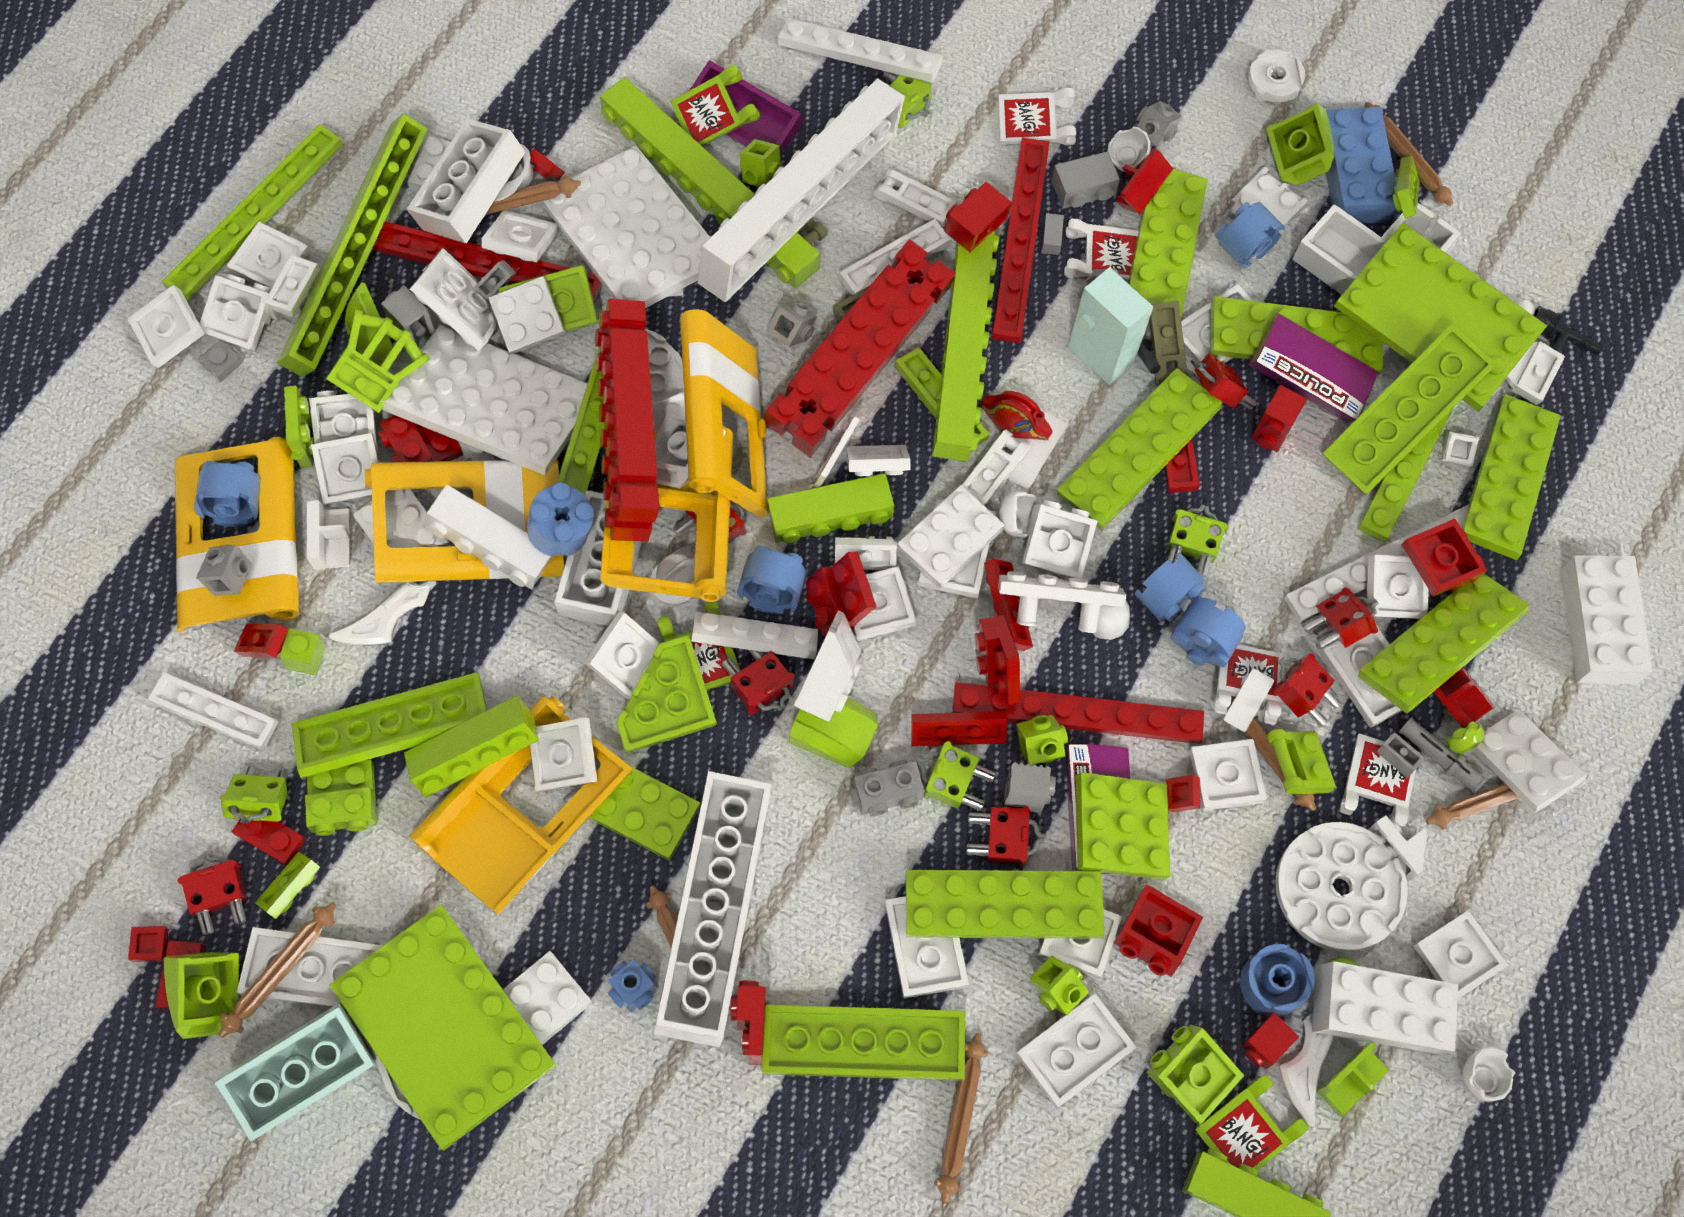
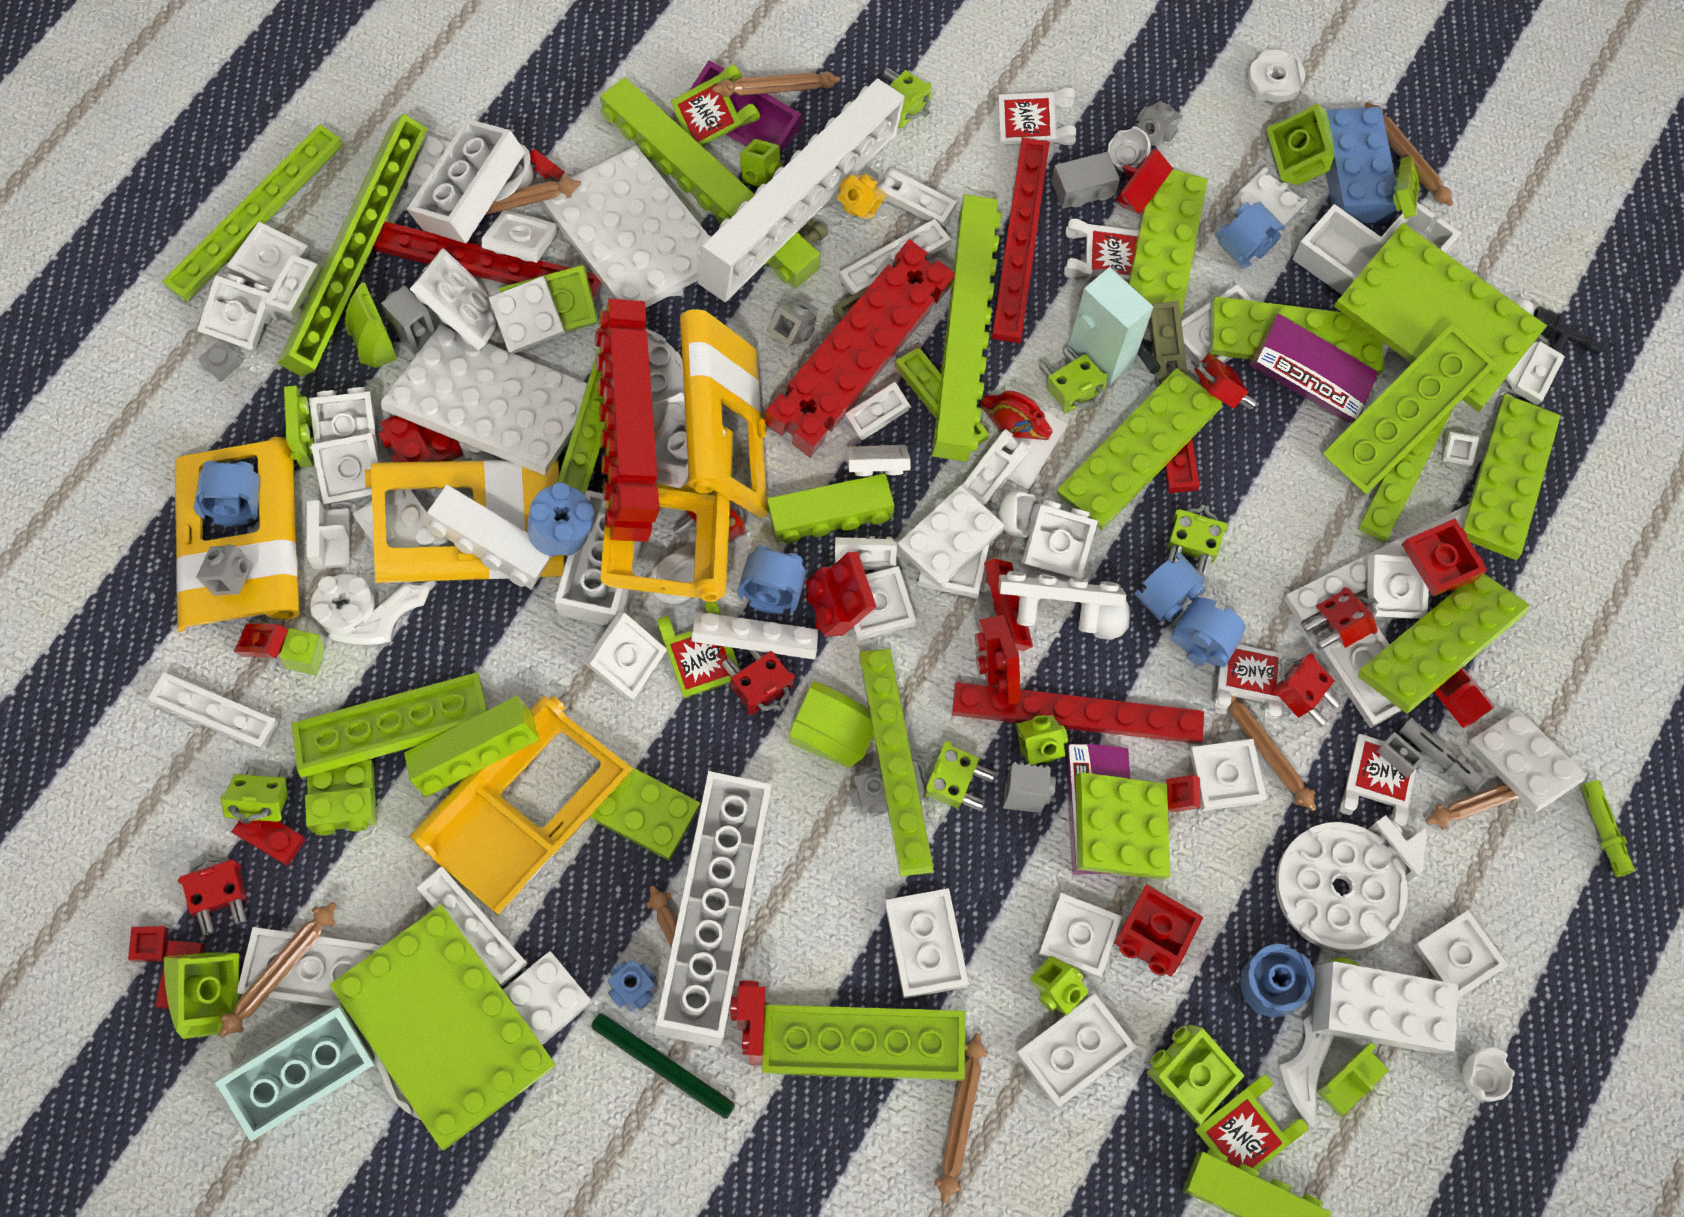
white plate [128,285,205,368] -> none
lime plate [255,852,320,919] -> none
lime plate [325,309,430,413] -> none
light grey piece [474,260,517,301] -> none
white plate [530,718,597,792] -> none
lime plate [617,635,717,754] -> none
white plate [778,18,942,83] -> none
white wedge [794,610,861,722] -> none
white piece [807,416,860,490] -> none
lime plate [905,870,1105,939] -> none
red plate [911,711,1007,746] -> none
red brick [944,182,1012,252] -> none
red piece [966,806,1045,868] -> none
light grey piece [1041,213,1064,255] -> none
white sticker [1224,669,1274,732] -> none
red brick [1241,1013,1299,1070] -> none
red brick [1251,385,1307,453] -> none
lime plate [1266,729,1336,794] -> none
lime plate [1445,721,1484,754] -> none
white brick [1561,555,1652,684] -> none
none -> white plate [310,574,375,634]
none -> white plate [416,866,527,986]
none -> dark green axle [591,1013,735,1119]
none -> medium nougat wheel [712,71,840,97]
none -> yellow brick [836,173,888,219]
none -> white plate [845,382,911,440]
none -> lime plate [859,648,933,877]
none -> lime piece [1039,347,1108,413]
none -> lime pin [1580,780,1636,877]

